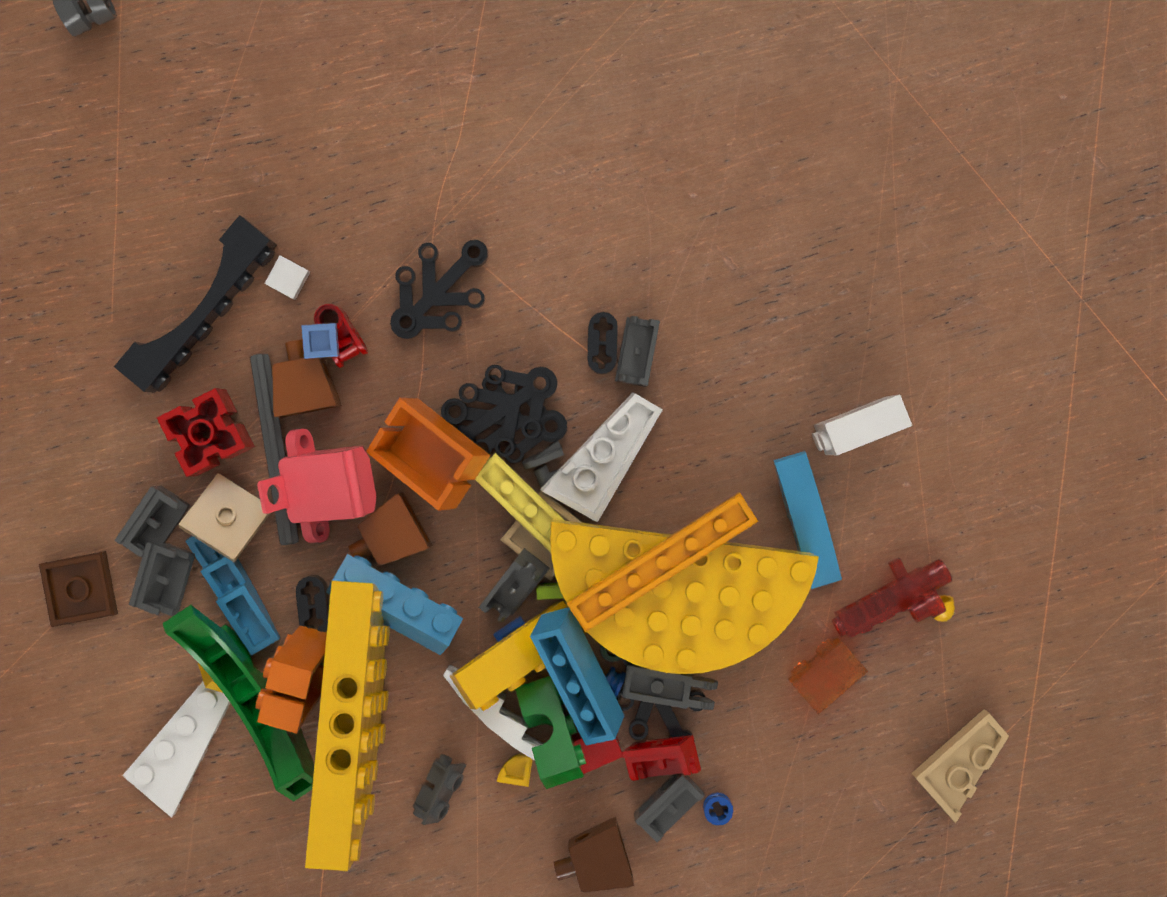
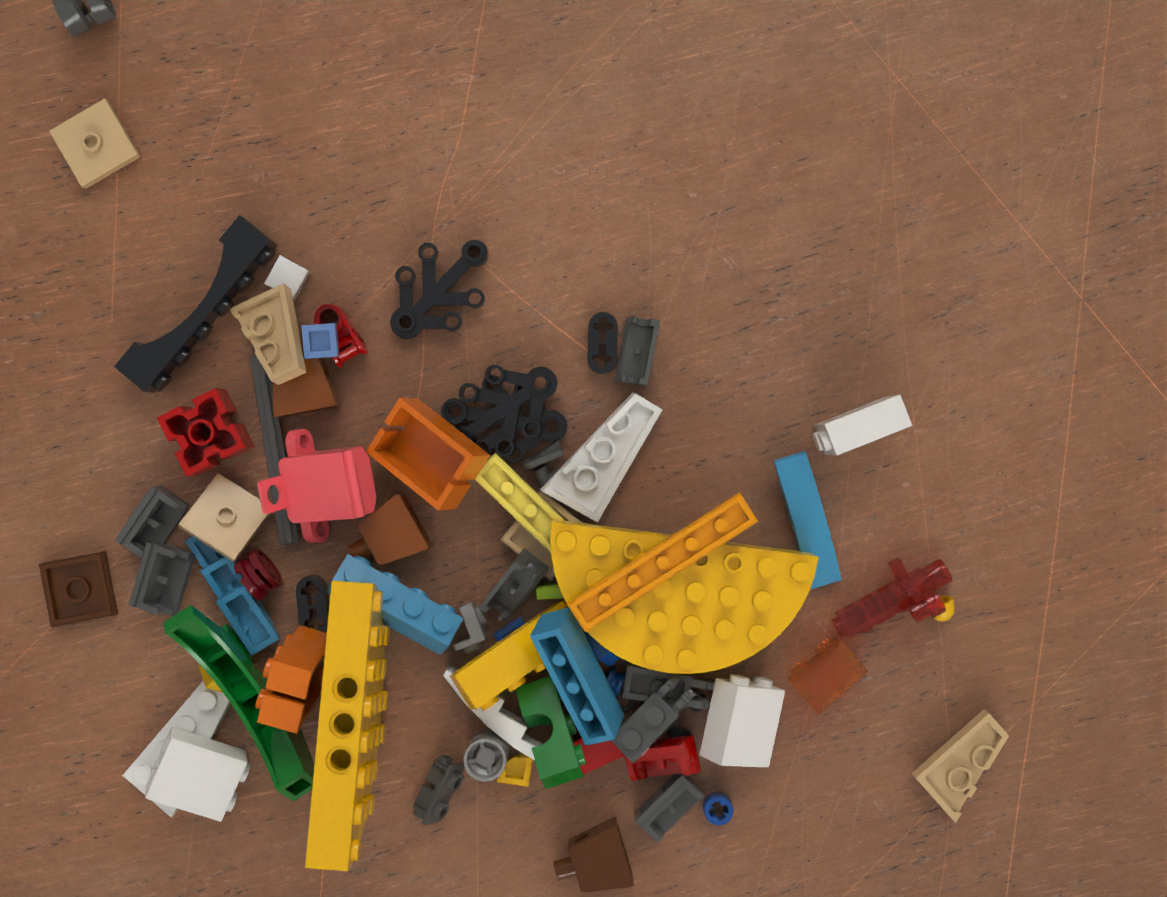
none -> tan plate [49,98,141,189]
none -> white brick [145,727,250,822]
none -> tan wing [229,283,307,385]
none -> dark red wheel [234,548,283,601]
none -> light grey bracket [453,600,488,653]
none -> light grey wheel [463,729,509,782]
none -> blue tile [584,632,619,666]
none -> dark grey hinge [611,674,696,763]
none -> white brick [699,674,785,767]

